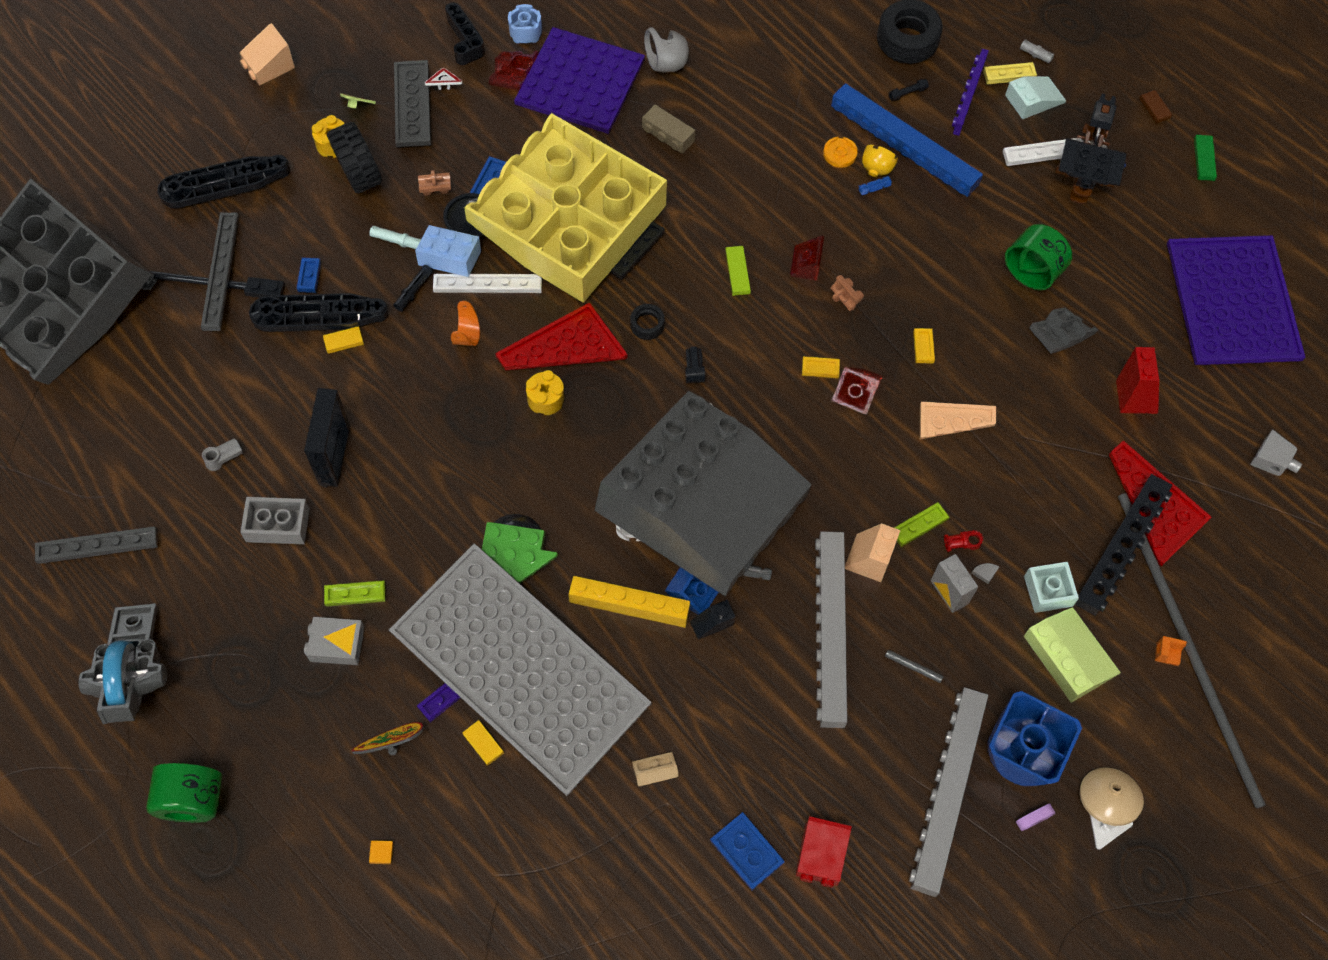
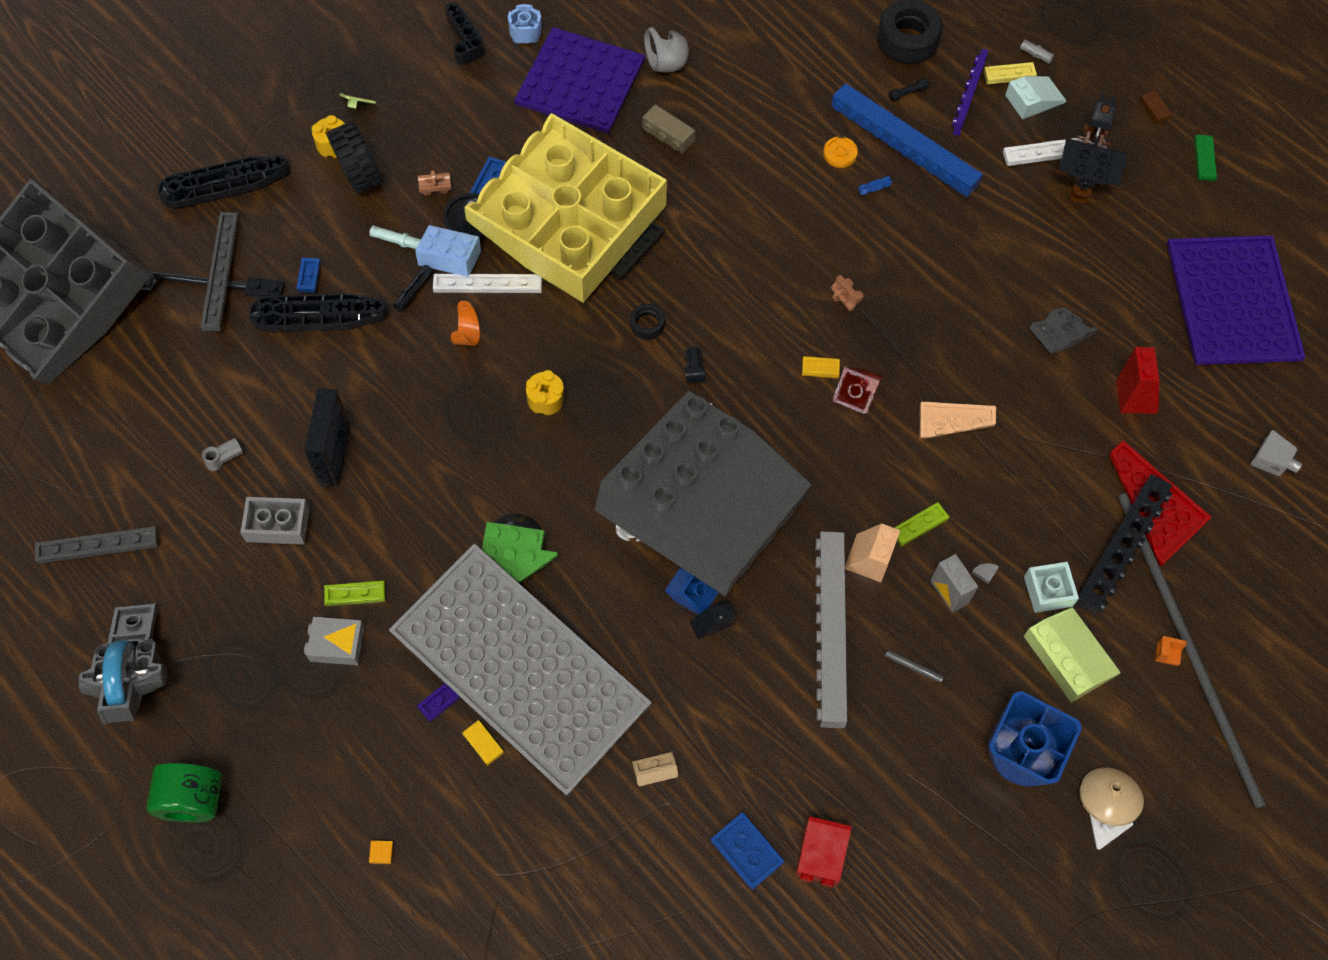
light nougat slope [240,23,295,86] -> none
yellow tile [323,326,364,354] -> none
shield [351,722,424,755] -> none
dark grey plate [394,60,431,147] -> none
white piece [425,68,462,90] -> none
clear red slope [489,51,538,90] -> none
red wing [495,303,628,370] -> none
yellow brick [569,576,690,628] -> none
lime tile [725,246,751,296] -> none
dark grey axle [744,565,772,580] -> none
clear red slope [790,235,824,281] -> none
yellow cylinder [862,145,898,177] -> none
light grey brick [909,687,988,897] -> none
yellow tile [913,328,935,363] -> none
red connector [944,530,983,552] -> none
green piece [1005,224,1072,290] -> none
lavender beam [1016,804,1055,831] -> none

